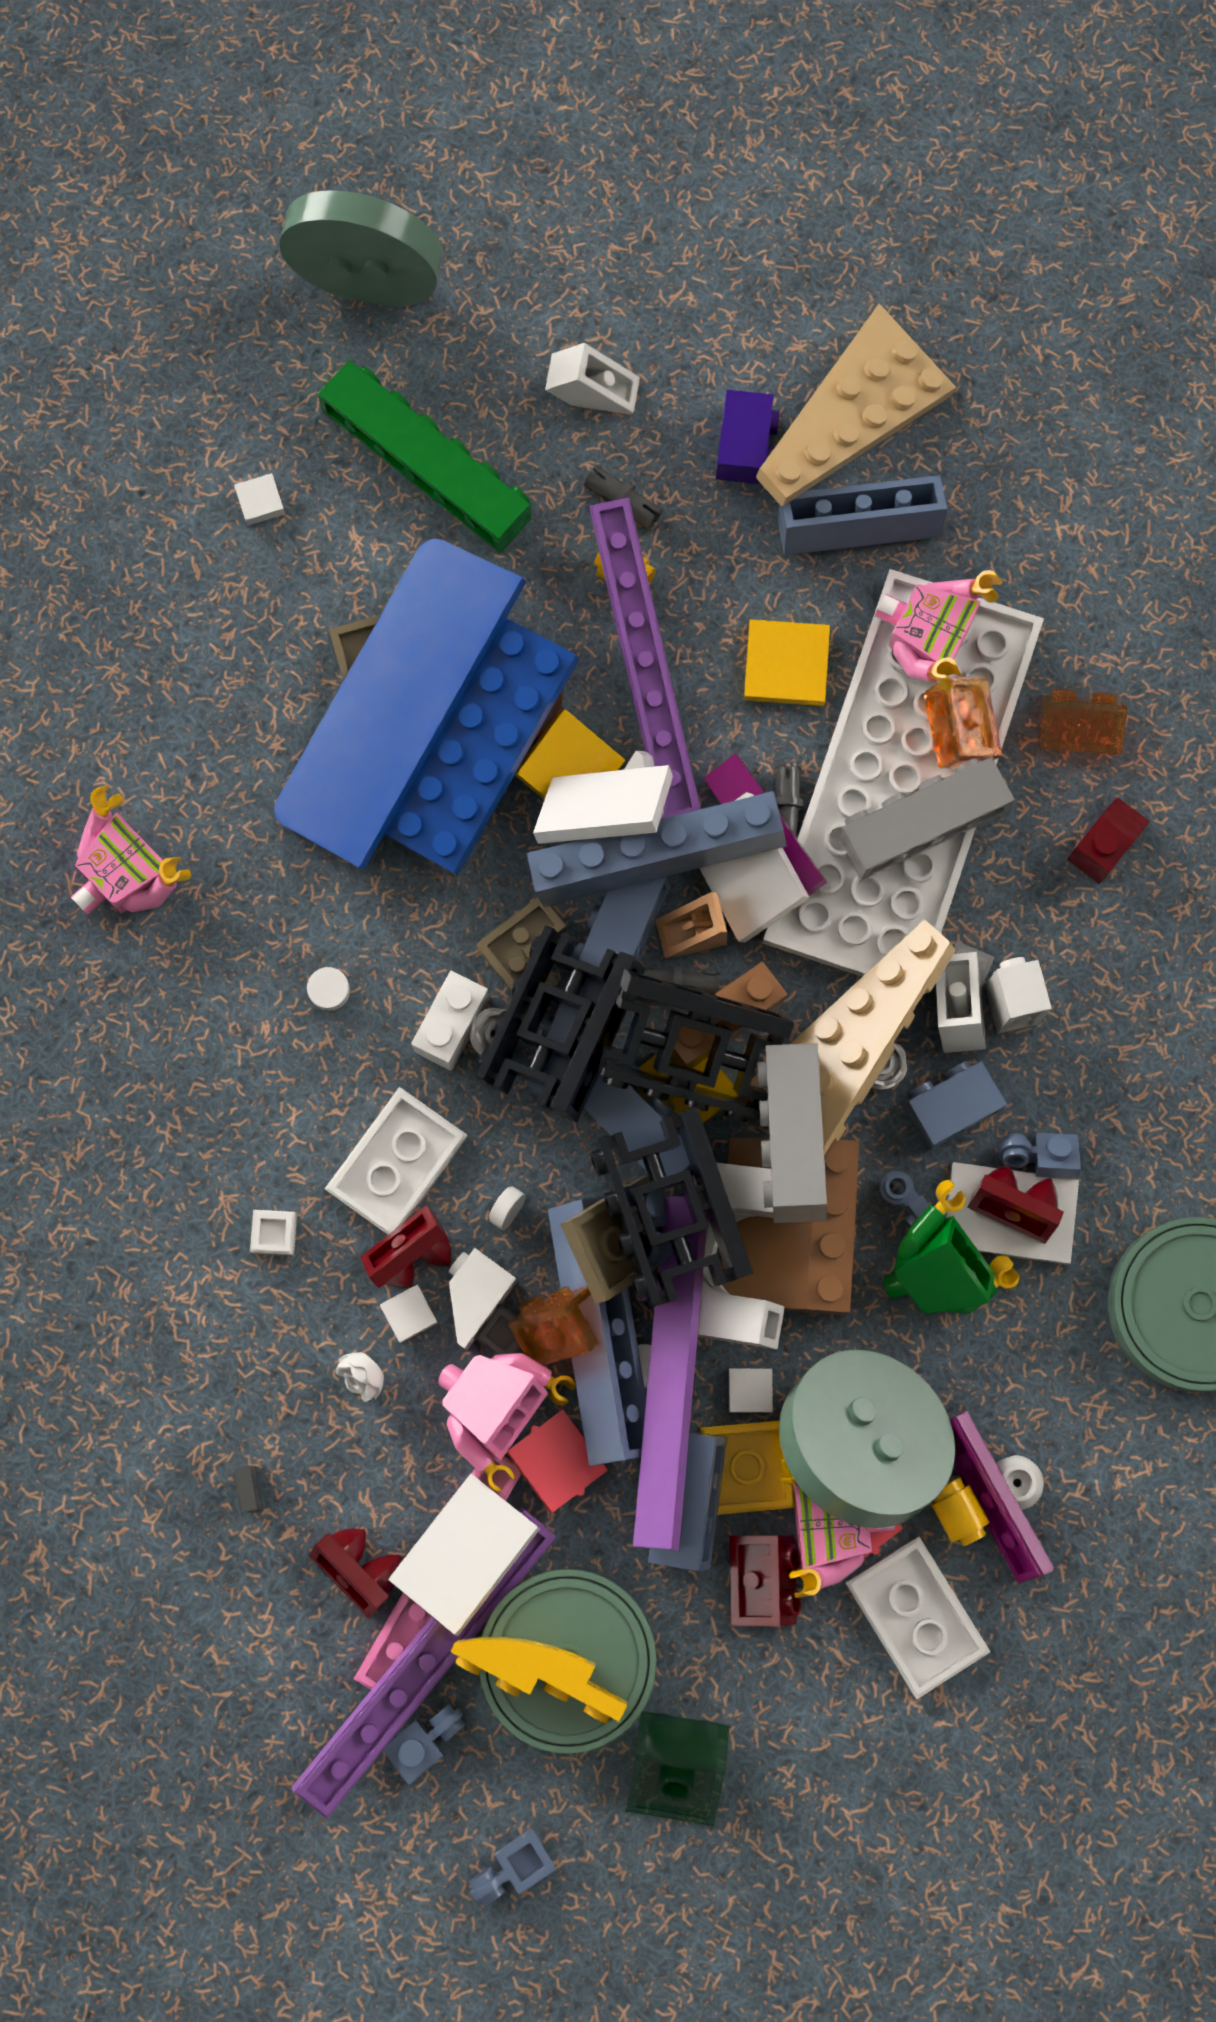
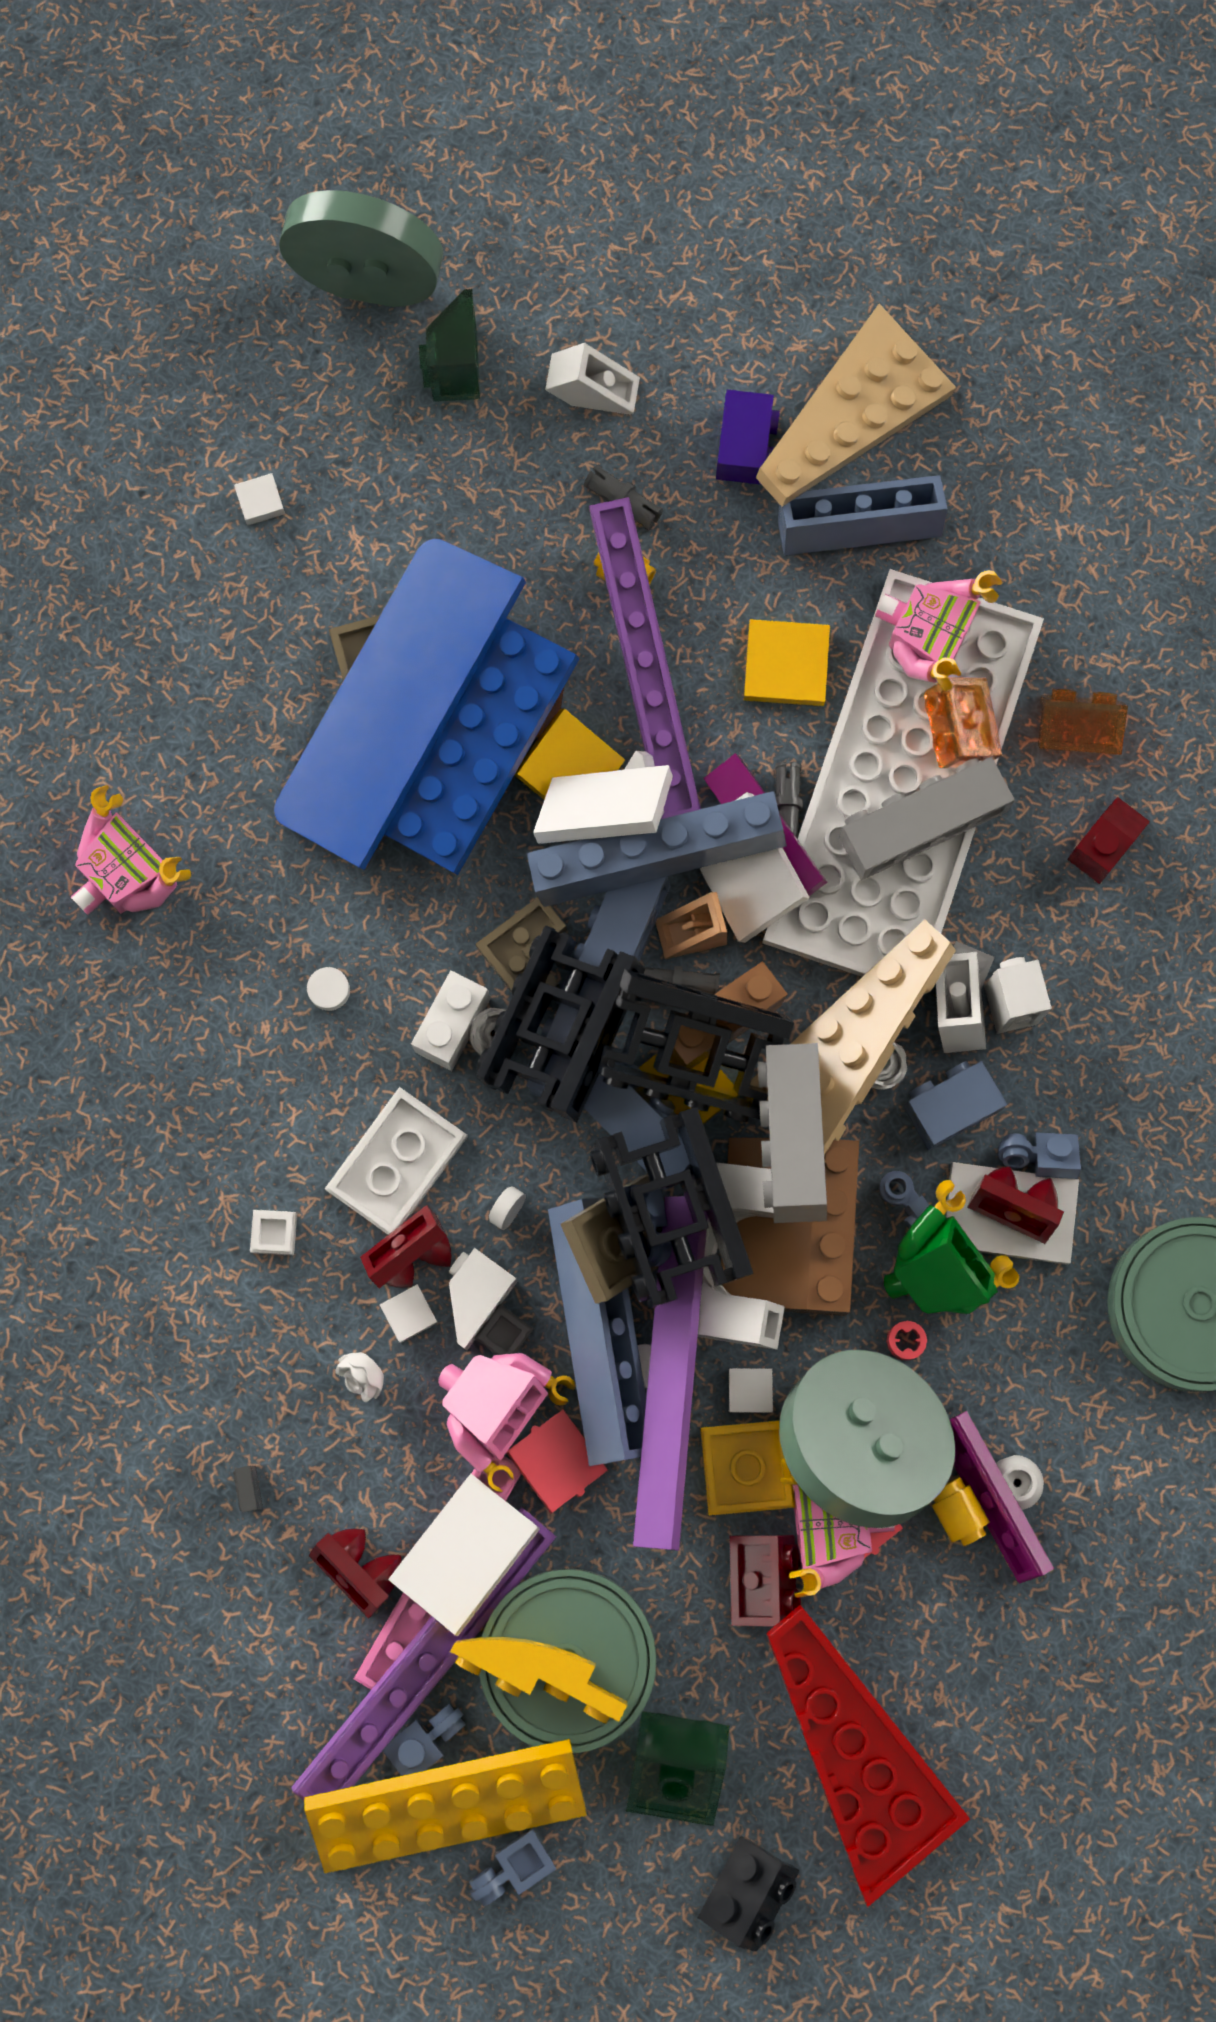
green brick [317,360,531,554] -> none
clear orange bracket [508,1286,599,1365] -> none
sand blue brick [645,1432,727,1571] -> none
white tile [845,1536,990,1699] -> none
none -> yellow plate [304,1739,587,1874]
none -> clear green slope [419,289,480,402]
none -> black bracket [697,1836,799,1951]
none -> red wing [766,1605,970,1907]
none -> coral bush [886,1321,927,1361]

